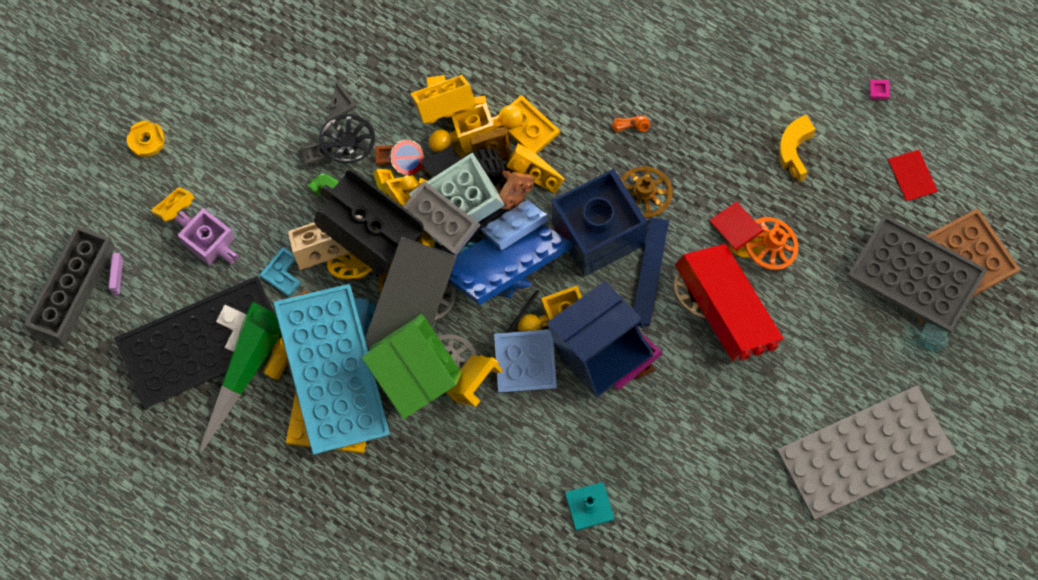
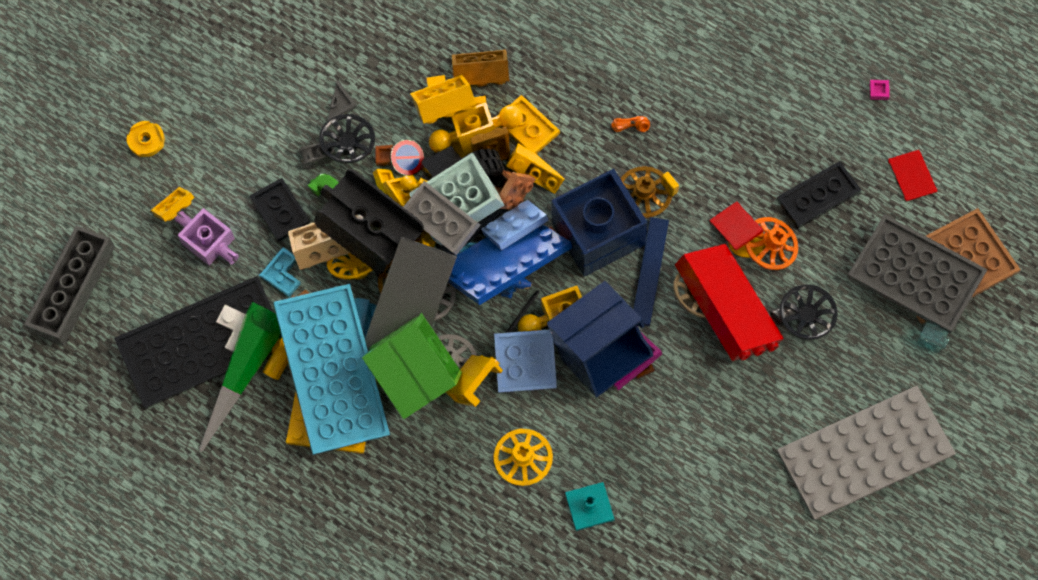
lavender tile [108,253,123,295] -> none
yellow arch [779,114,816,182] -> none
none -> black plate [250,178,310,242]
none -> pearl gold slope [452,50,510,86]
none -> yellow wheel [494,429,553,486]
none -> yellow tile [661,172,679,197]
none -> dark grey wheel [770,303,794,327]
none -> black plate [777,161,861,229]
none -> black wheel [779,284,838,340]

